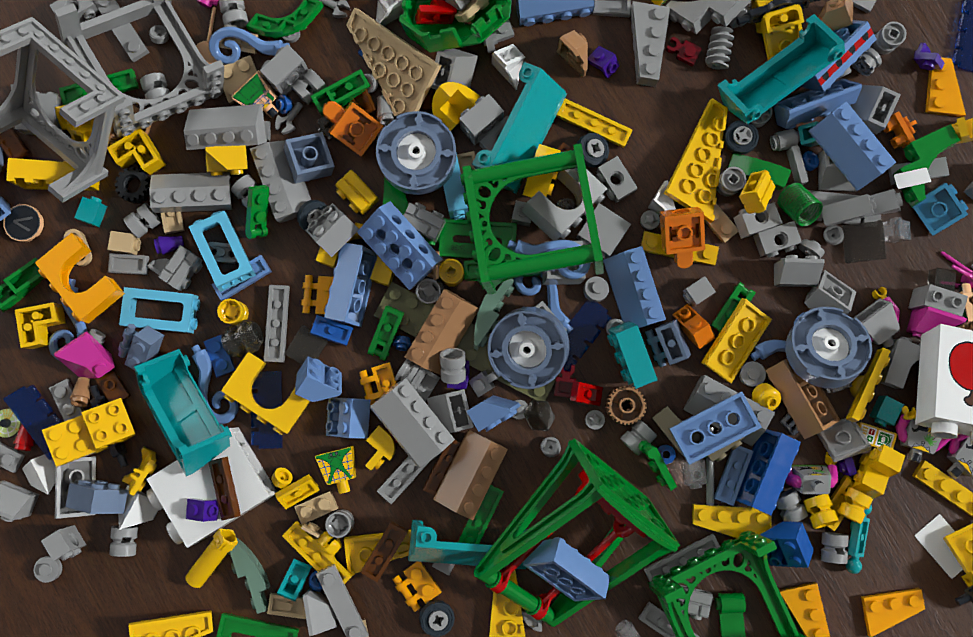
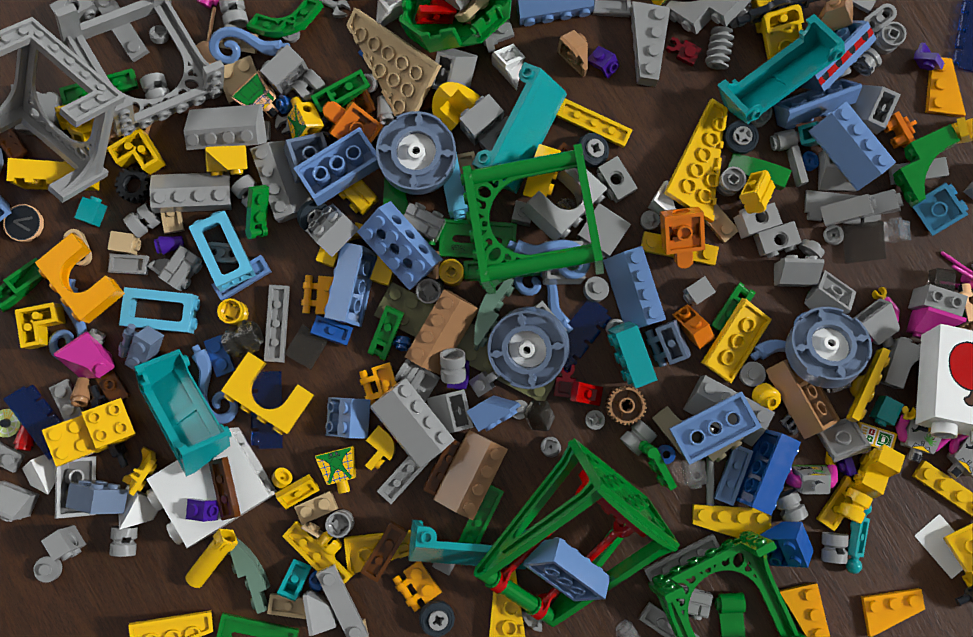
medium blue slope [295,357,342,402] -> none
green piece [777,183,823,226] -> none
yellow wheel [804,494,839,529] -> none
white sticker [894,168,931,189] -> none
none -> yellow torso [287,97,324,138]
none -> medium blue slope [294,127,380,206]
none -> light grey plate [863,4,897,34]

